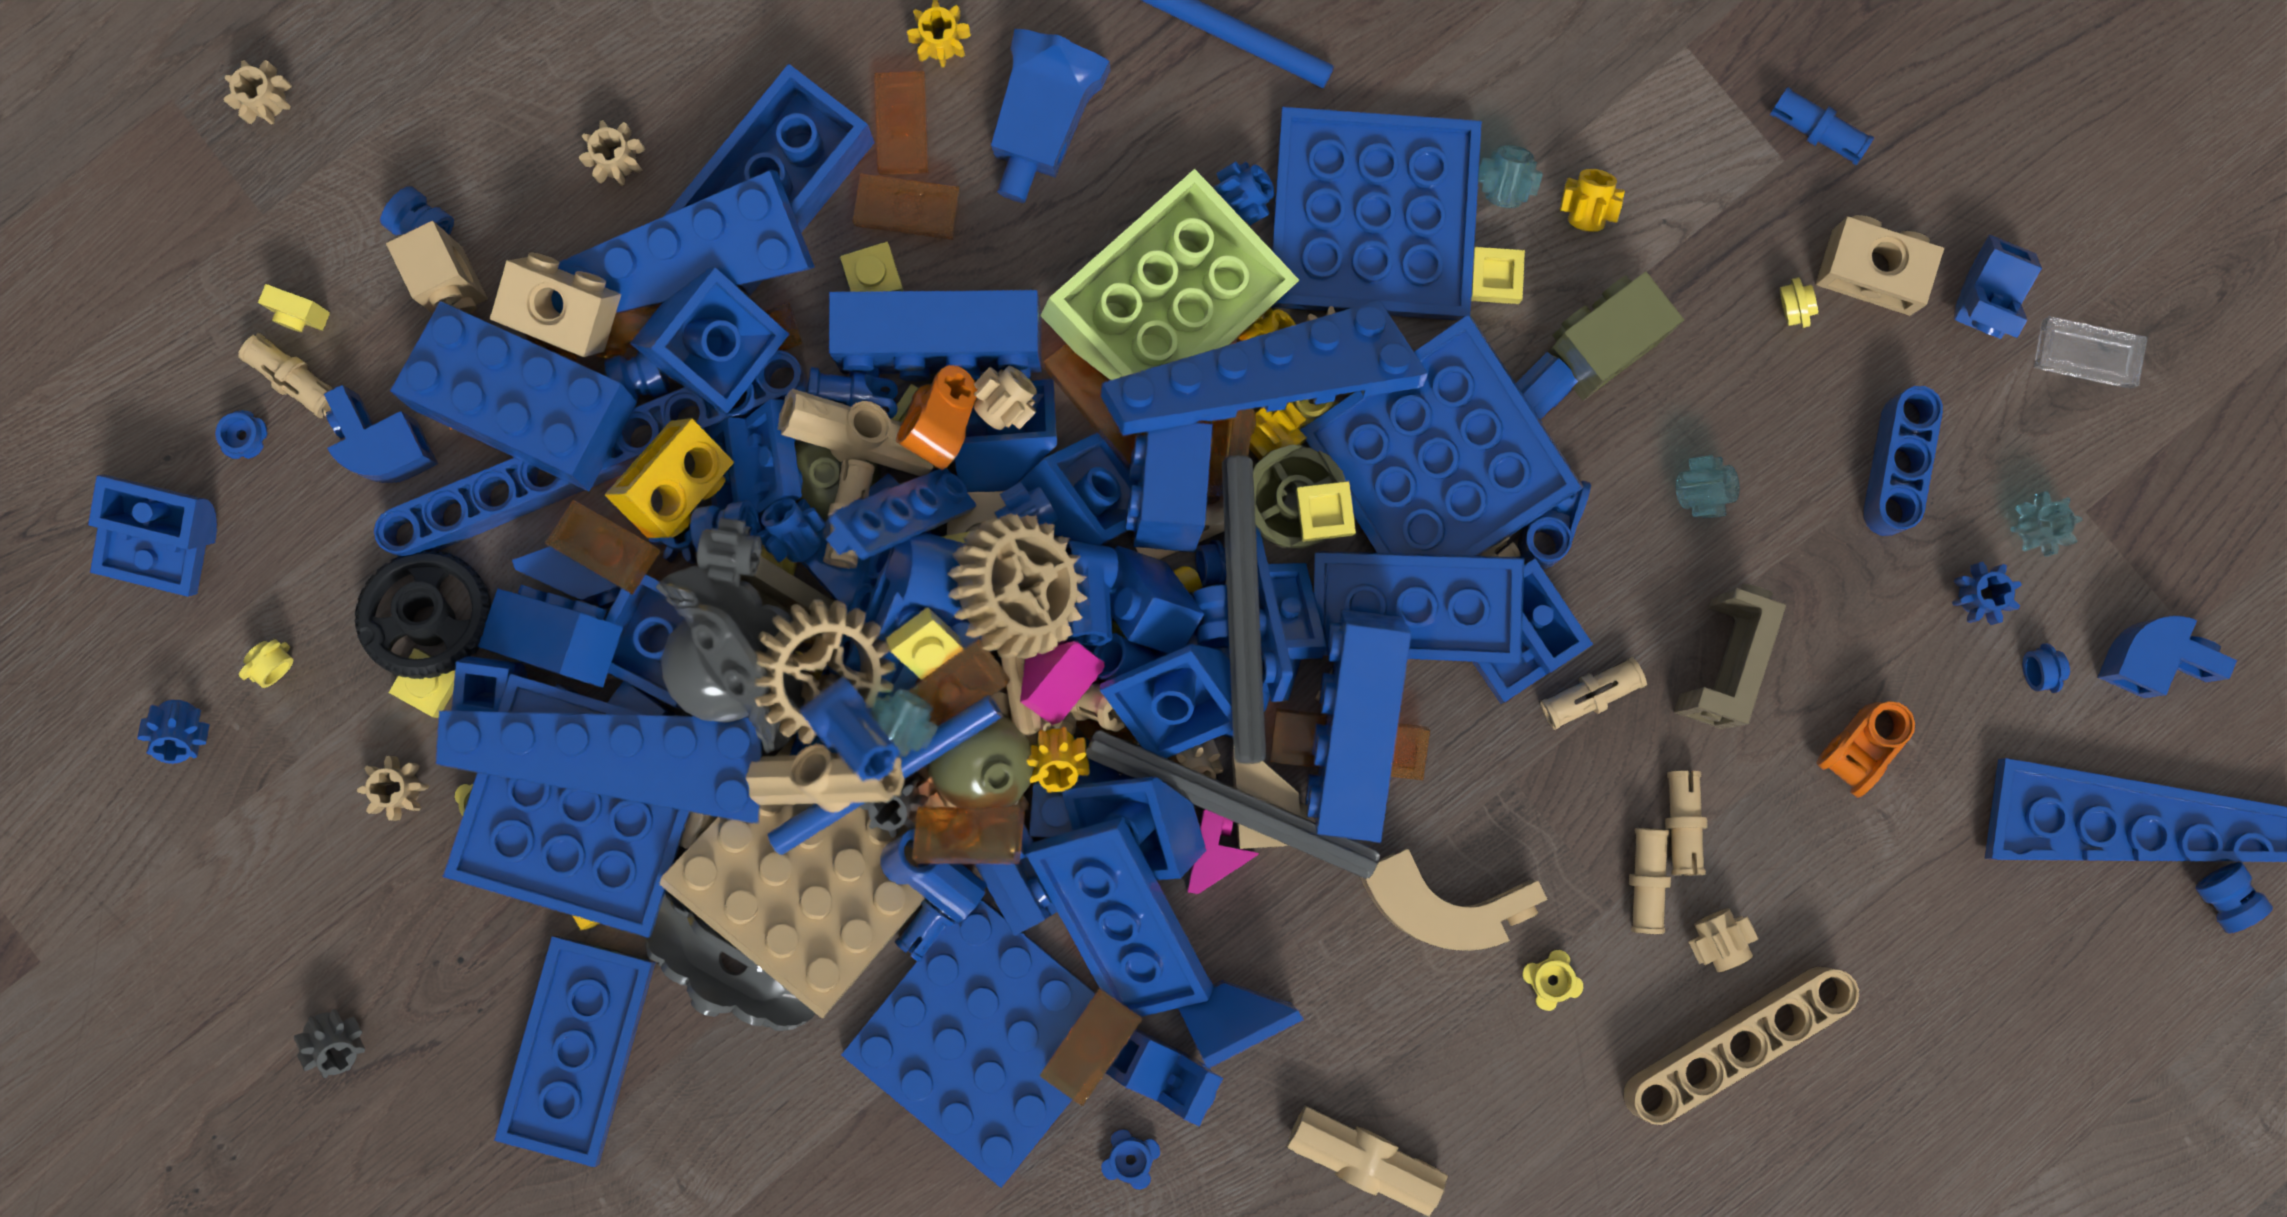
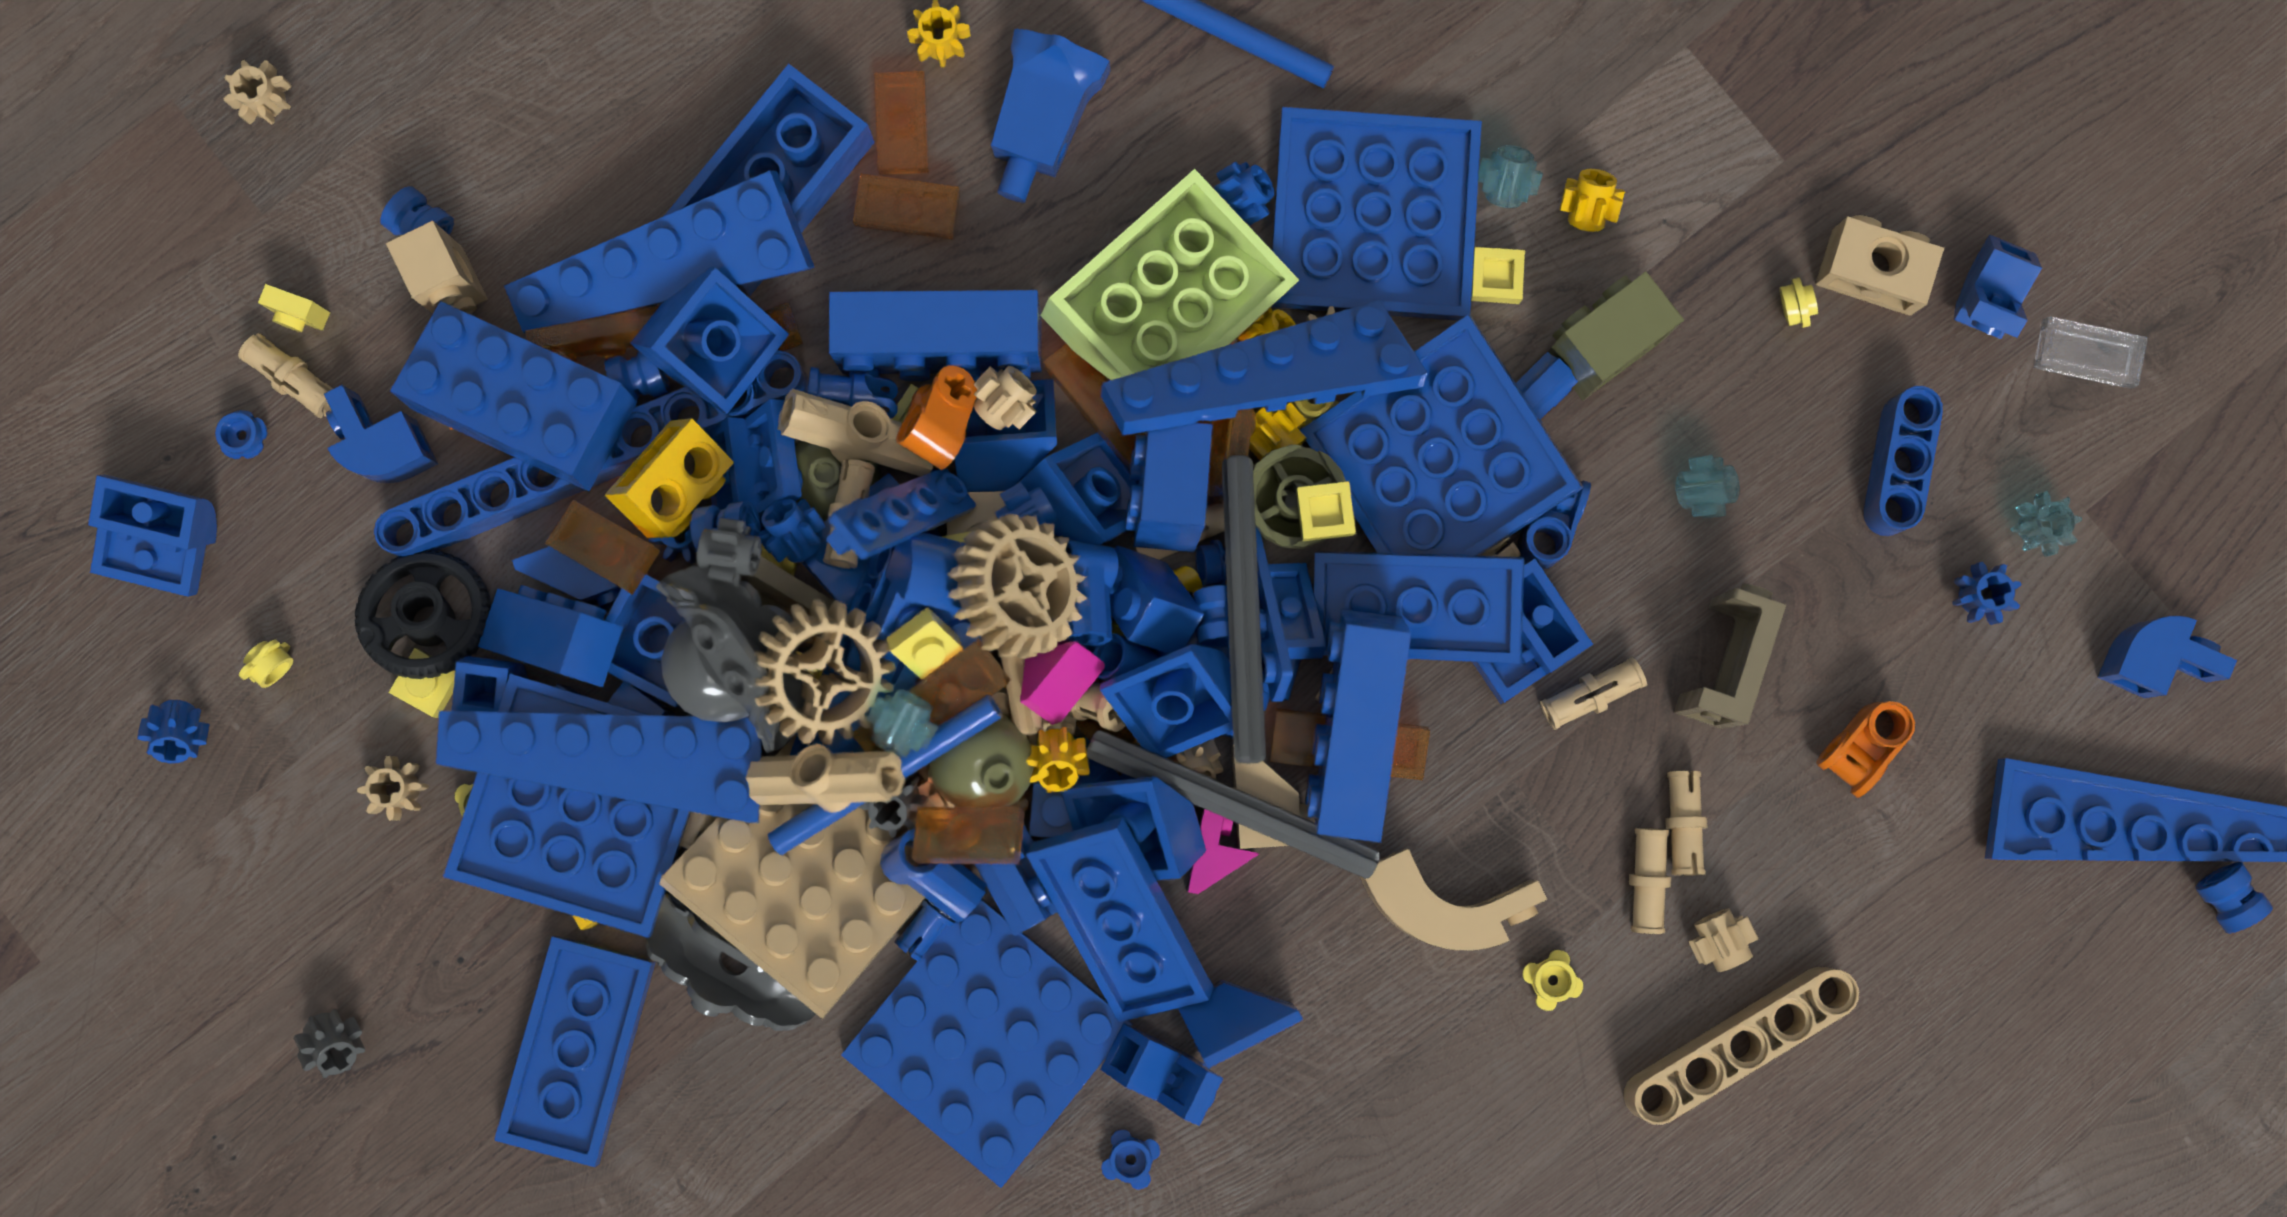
tan brick [490,253,621,357] -> none
tan gear [579,120,645,186] -> none
blue piece [799,676,900,782] -> none
light yellow plate [840,241,904,292] -> none
clear orange plate [1039,988,1143,1106] -> none
tan piece [1286,1105,1448,1217] -> none
blue pin [1770,87,1875,165] -> none
blue plate [2023,643,2070,693] -> none

